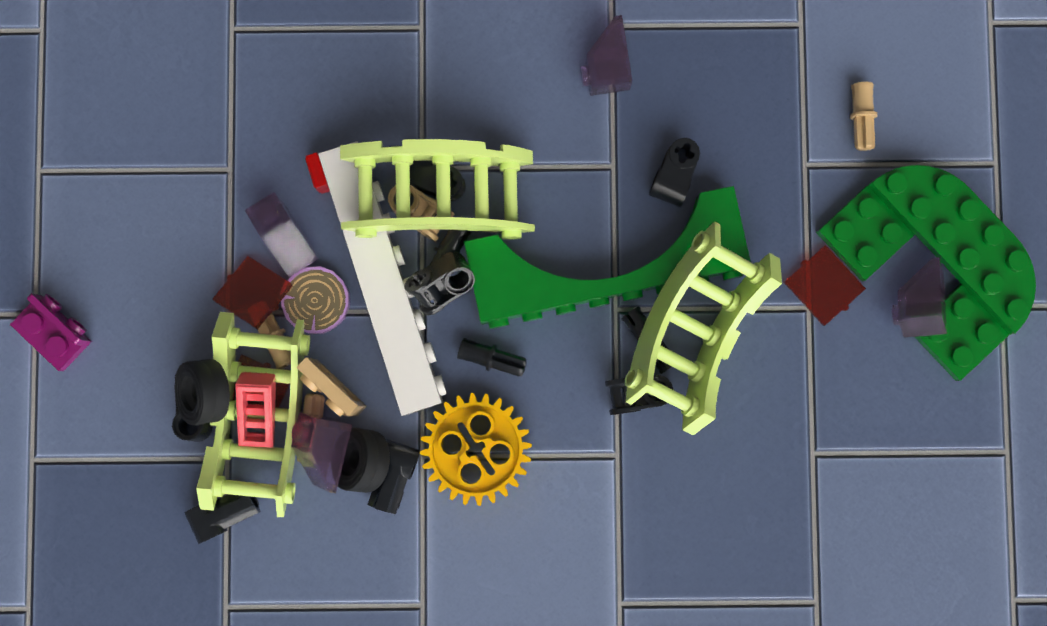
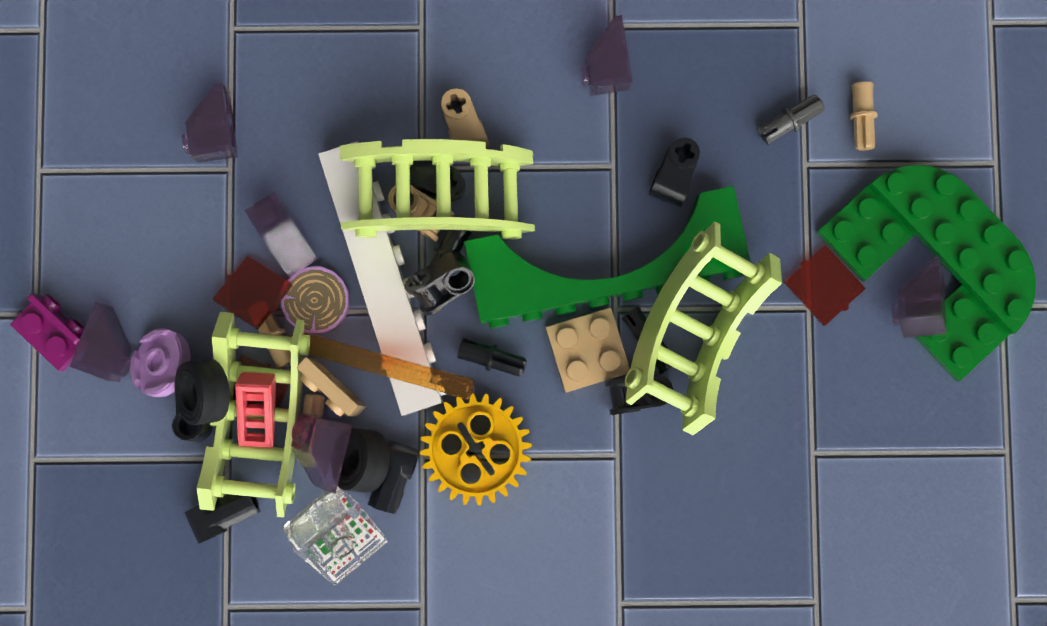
red tile [305,152,330,194] -> none
none -> clear purple slope [69,302,132,382]
none -> lavender tile [130,328,191,398]
none -> clear purple slope [182,83,238,163]
none -> clear slope [282,484,388,586]
none -> clear orange axle [289,331,475,399]
none -> tan piece [441,88,490,148]
none -> tan plate [546,308,630,393]
none -> dark grey axle [757,95,825,145]

